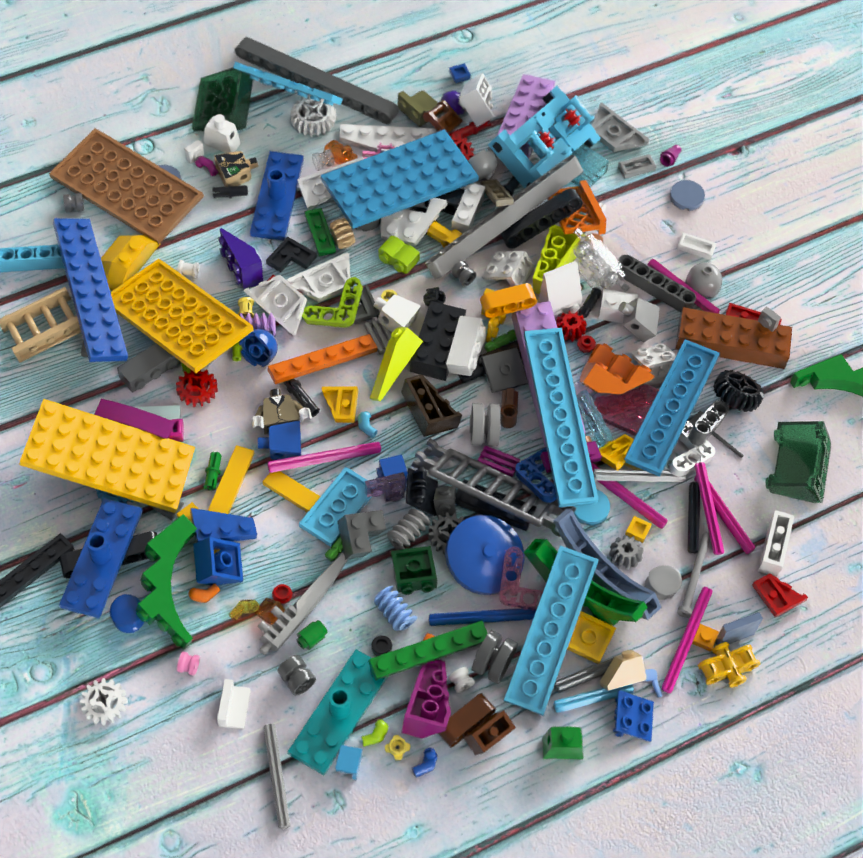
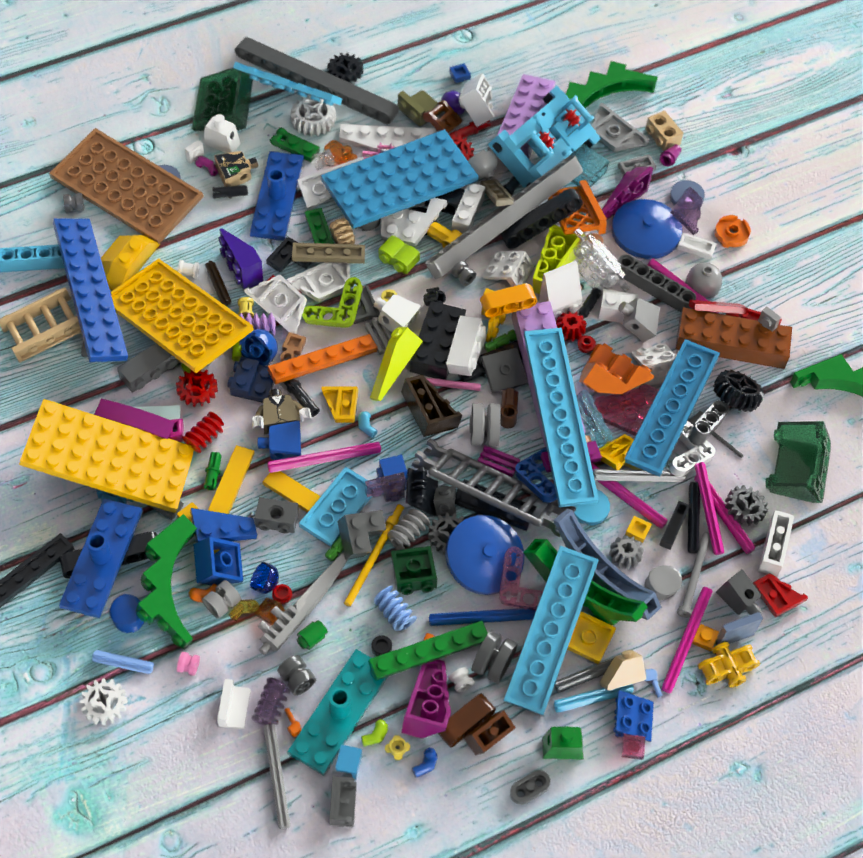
none -> light blue axle [92,650,154,674]
none -> red piece [182,411,224,454]
none -> light grey wheel [202,580,241,619]
none -> dark brown axle [205,260,232,306]
none -> dark blue plate [228,357,274,403]
none -> clear blue hair [250,562,279,594]
none -> clear purple piece [252,677,290,725]
none -> dark grey brick [254,497,299,534]
none -> green plate [270,127,320,162]
none -> medium nougat plate [280,332,306,362]
none -> orange hand [284,708,302,738]
none -> dark tan plate [292,243,365,264]
none -> black gear [327,52,363,83]
none -> dark grey hinge [329,776,357,827]
none -> yellow bar [344,504,404,607]
none -> bright pink bar [425,377,481,391]
none -> dark grey plate [510,770,550,805]
none -> green arch [566,61,658,109]
none -> magenta wedge [602,166,653,221]
none -> blue dish [612,199,682,259]
none -> clear pink plate [622,734,645,760]
none -> tan brick [645,110,684,151]
none -> black piece [659,501,690,550]
none -> clear purple wing [670,187,703,235]
none -> tile [689,300,747,314]
none -> orange plate [715,215,751,248]
none -> dark grey torso [716,569,763,615]
none -> dark grey gear [725,485,768,526]

